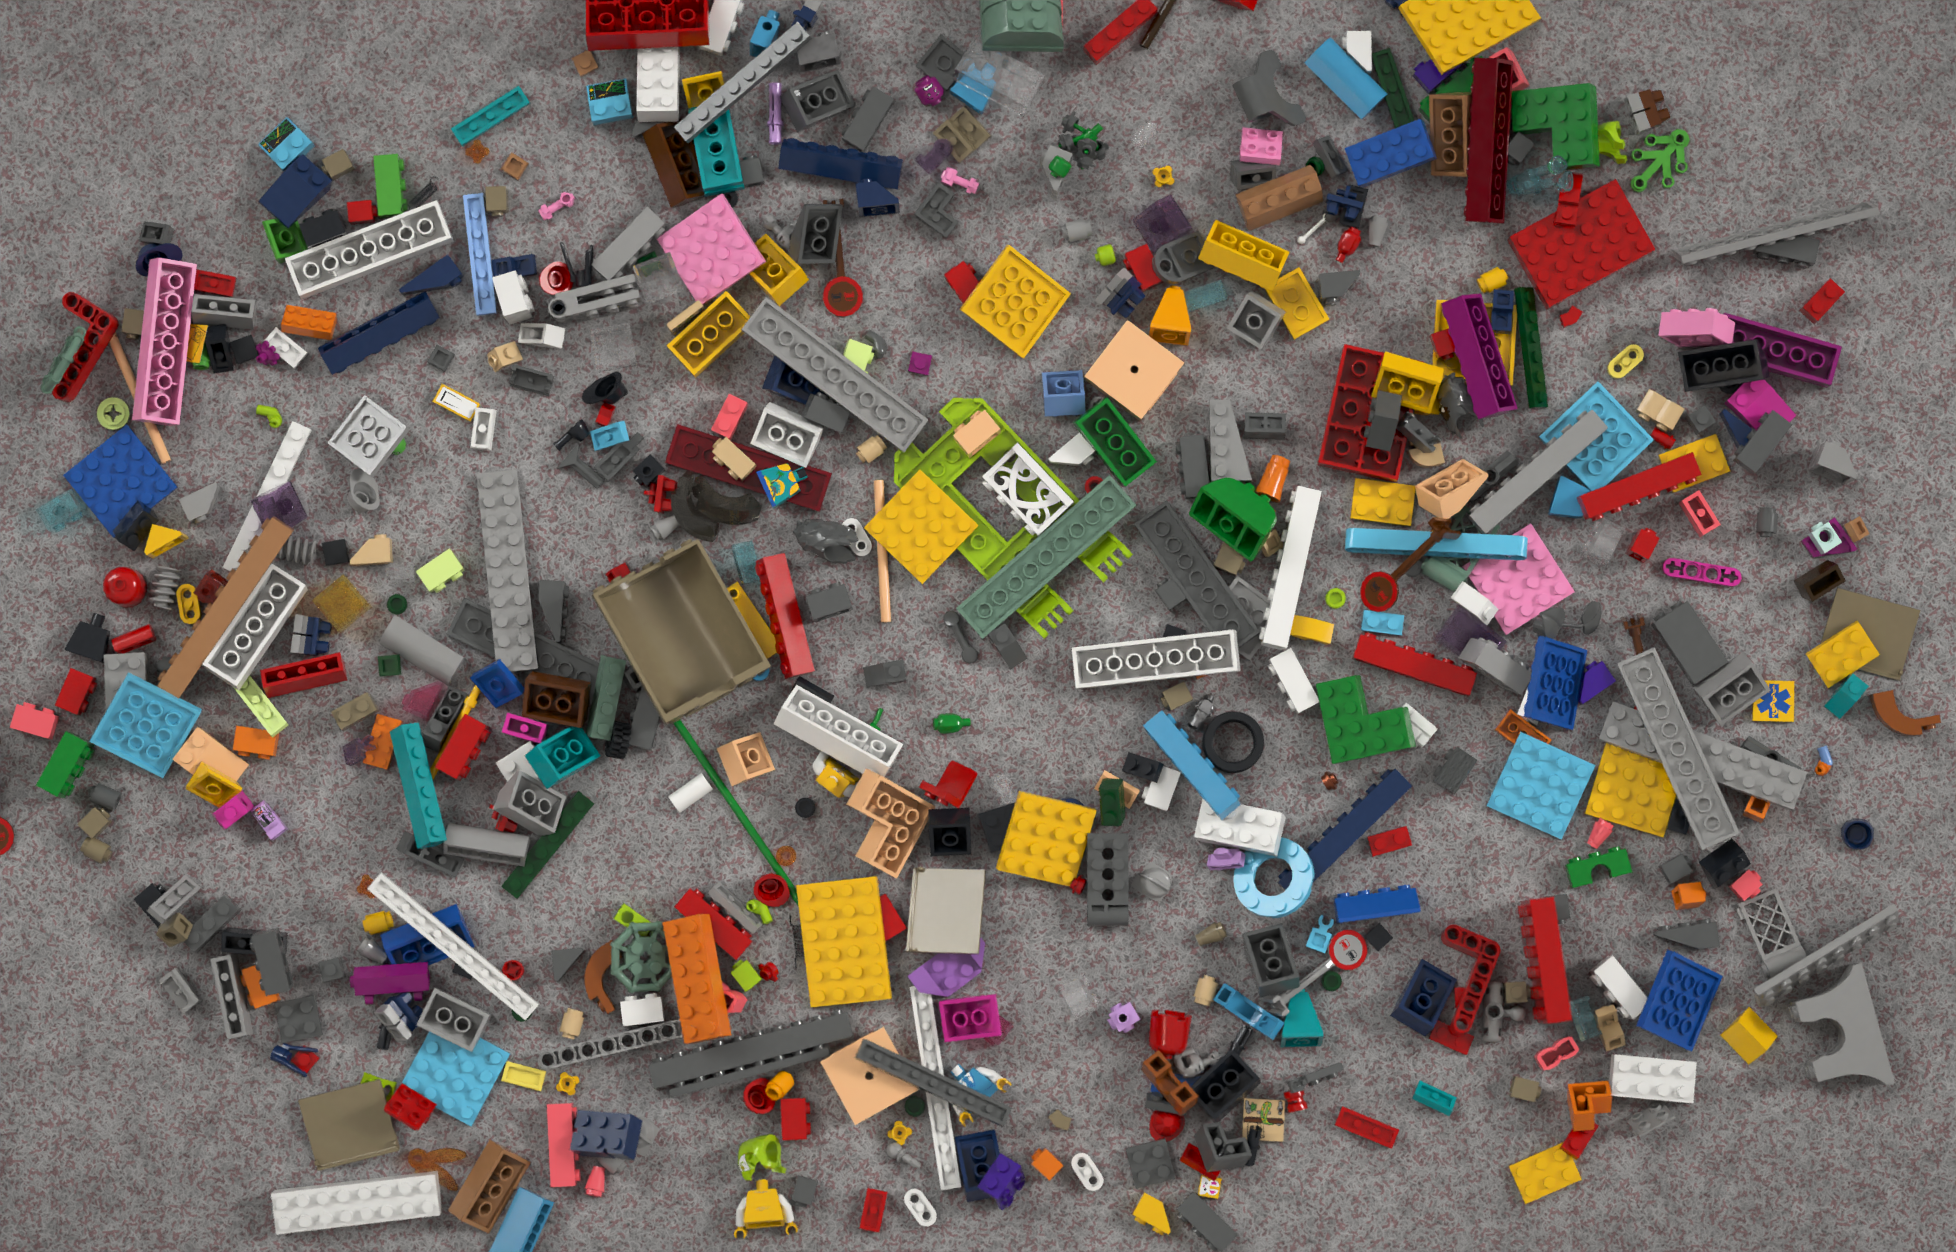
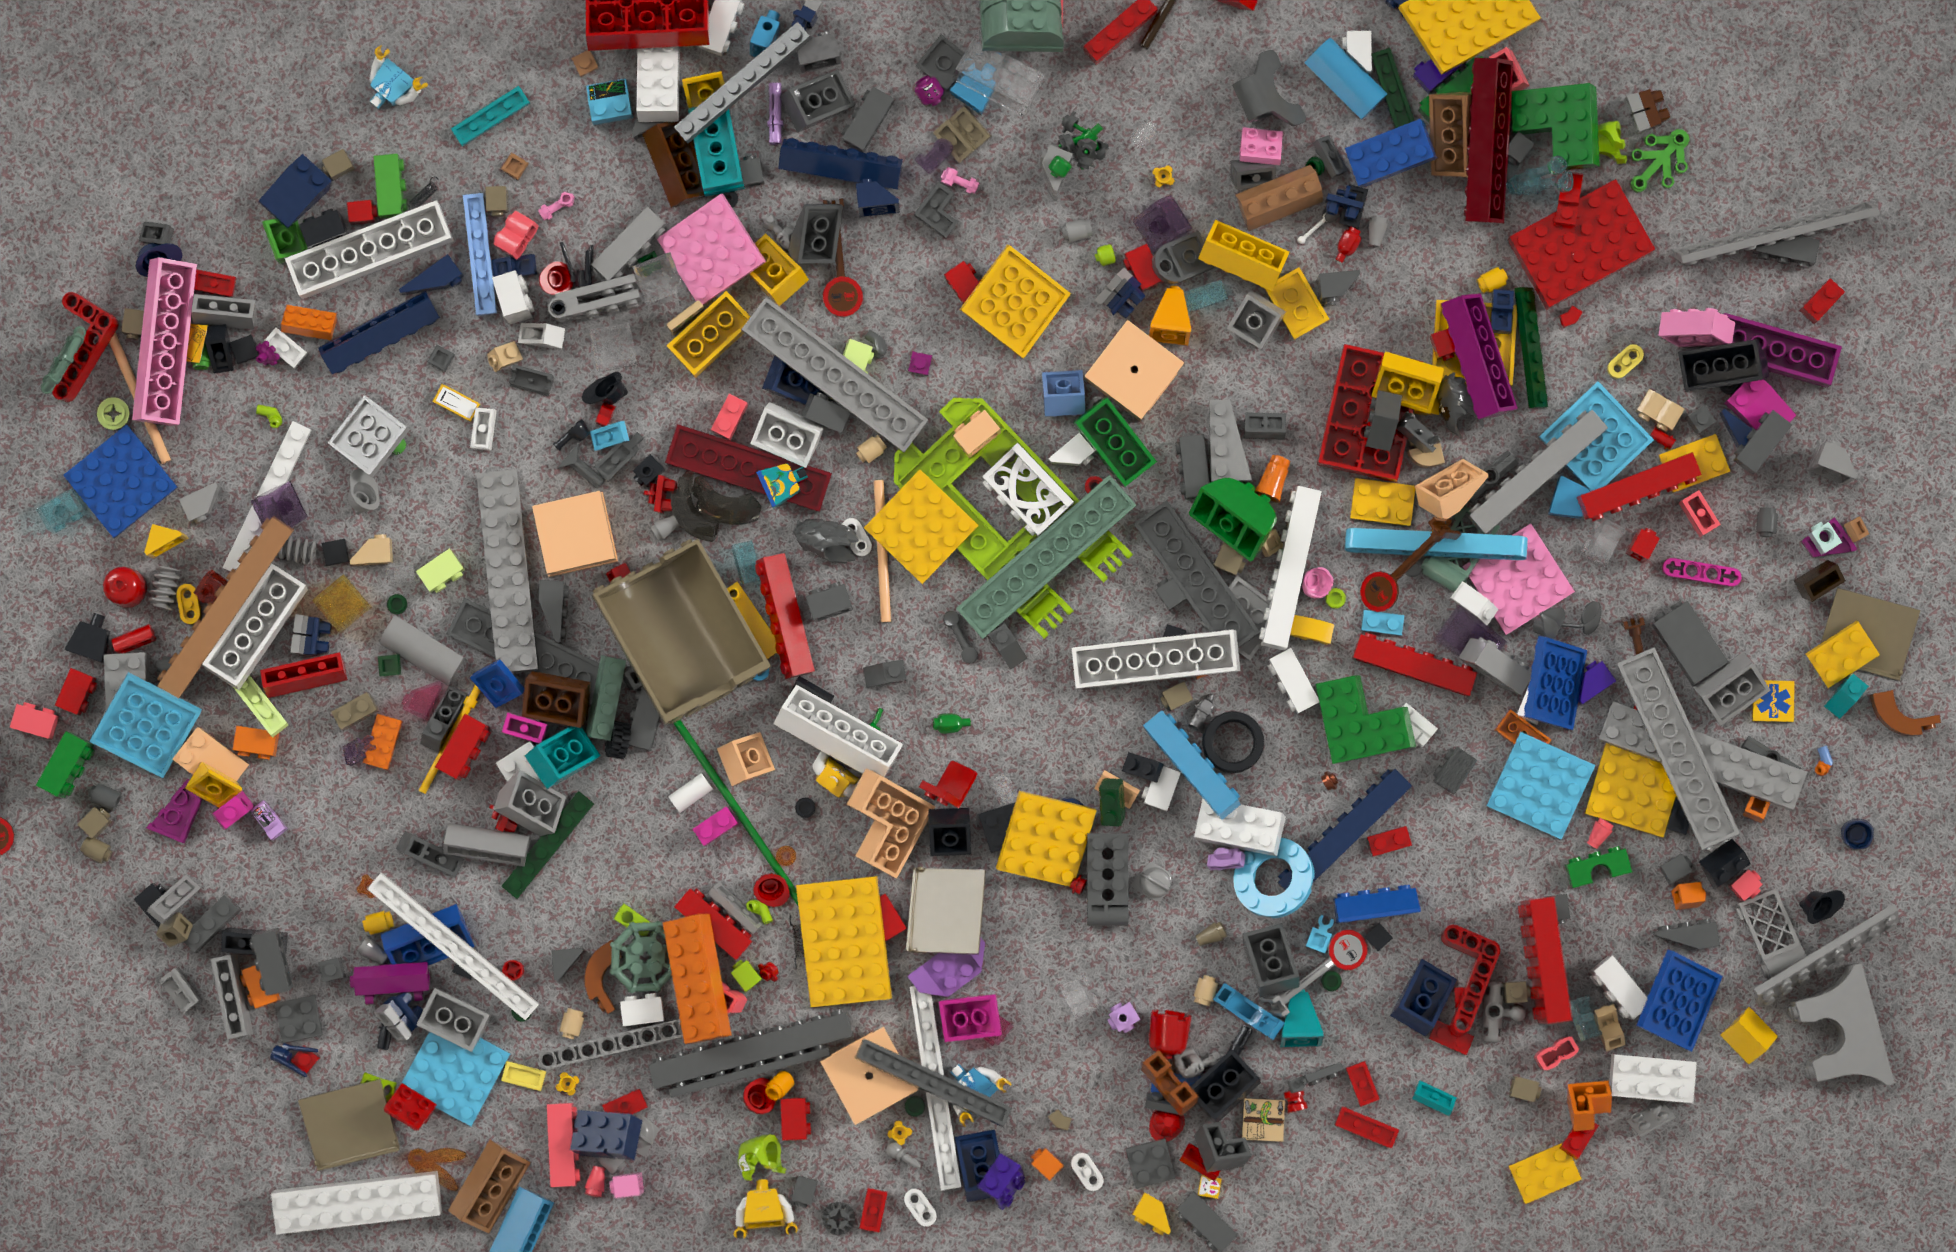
black brick [113,500,159,551] -> none
medium azure slope [258,117,315,171] -> none
teal brick [390,723,447,849] -> none
clear orange plate [465,140,490,164] -> none
tan brick [712,437,756,481] -> none
black axle [1245,1125,1263,1167] -> none
none -> magenta wing [146,779,203,844]
none -> torso [370,45,428,109]
none -> coral brick [494,210,539,260]
none -> light nougat container [532,491,618,577]
none -> red plate [602,1089,648,1115]
none -> bright pink brick [610,1172,644,1198]
none -> dark pink brick [693,806,739,846]
none -> dark grey gear [822,1202,855,1235]
none -> bright pink hair [1302,567,1334,598]
none -> red plate [1345,1061,1380,1107]
none -> black piece [1799,890,1845,924]

